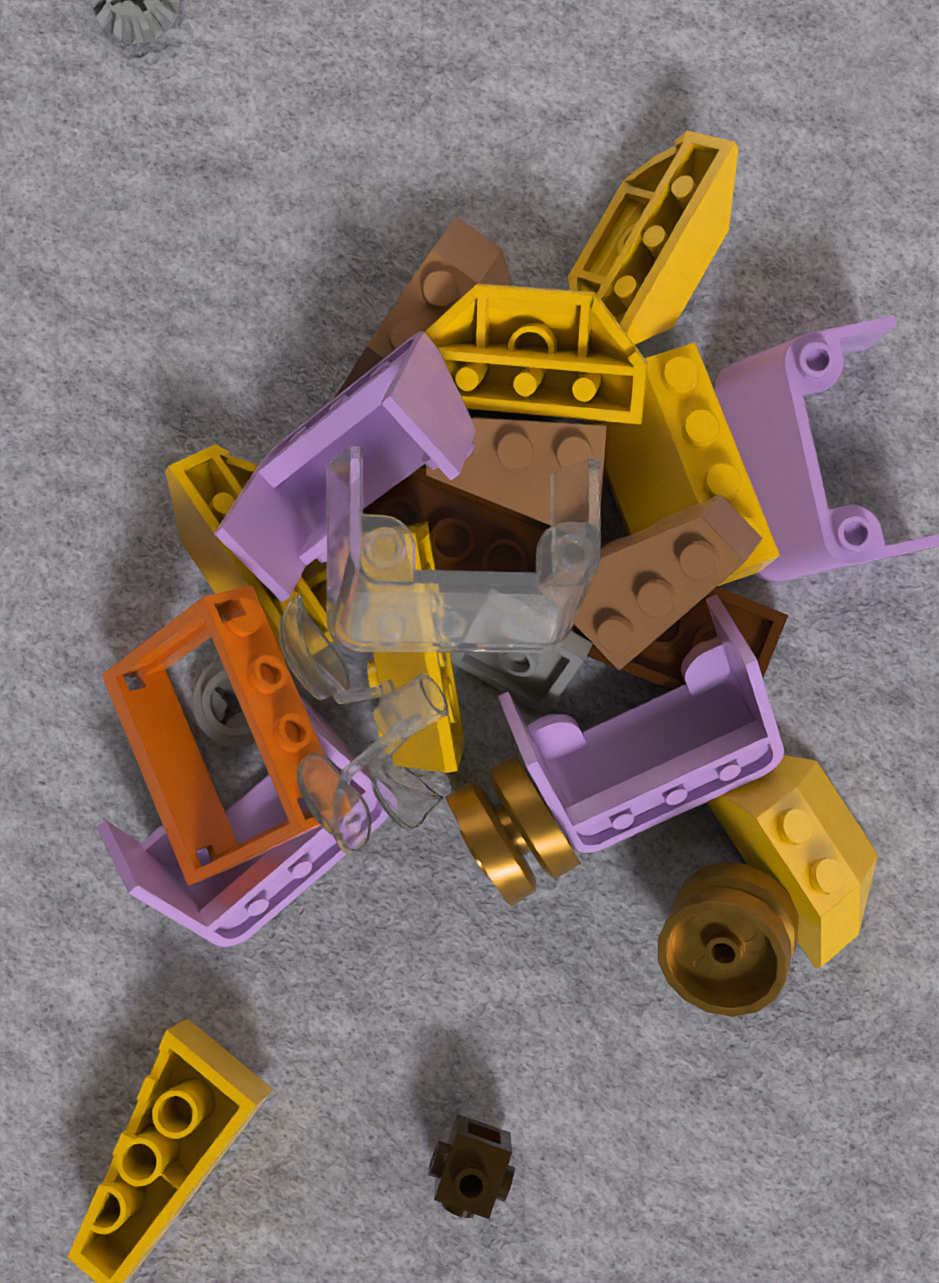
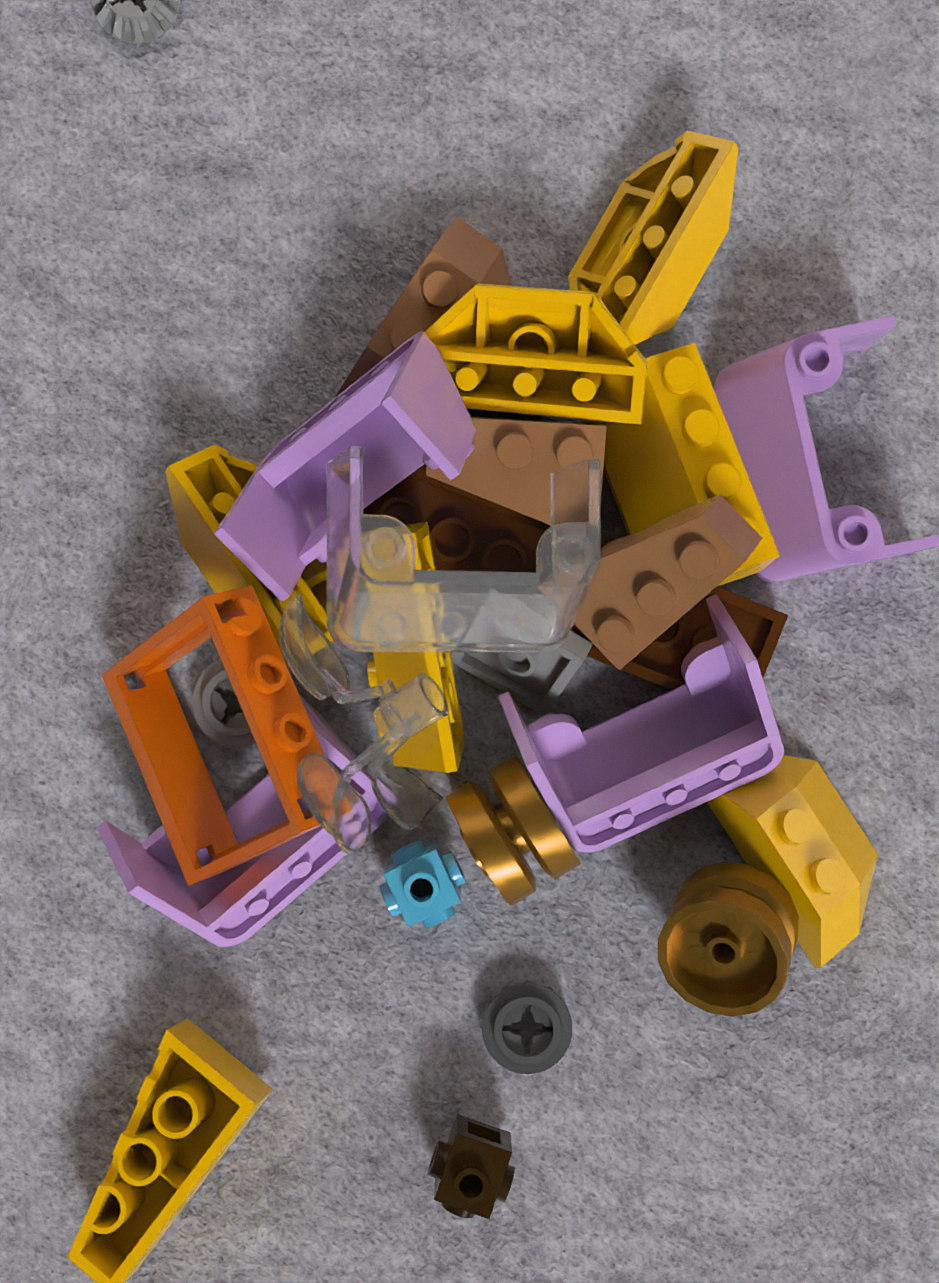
none -> medium azure brick [379,840,466,928]
none -> dark grey gear [482,980,572,1074]

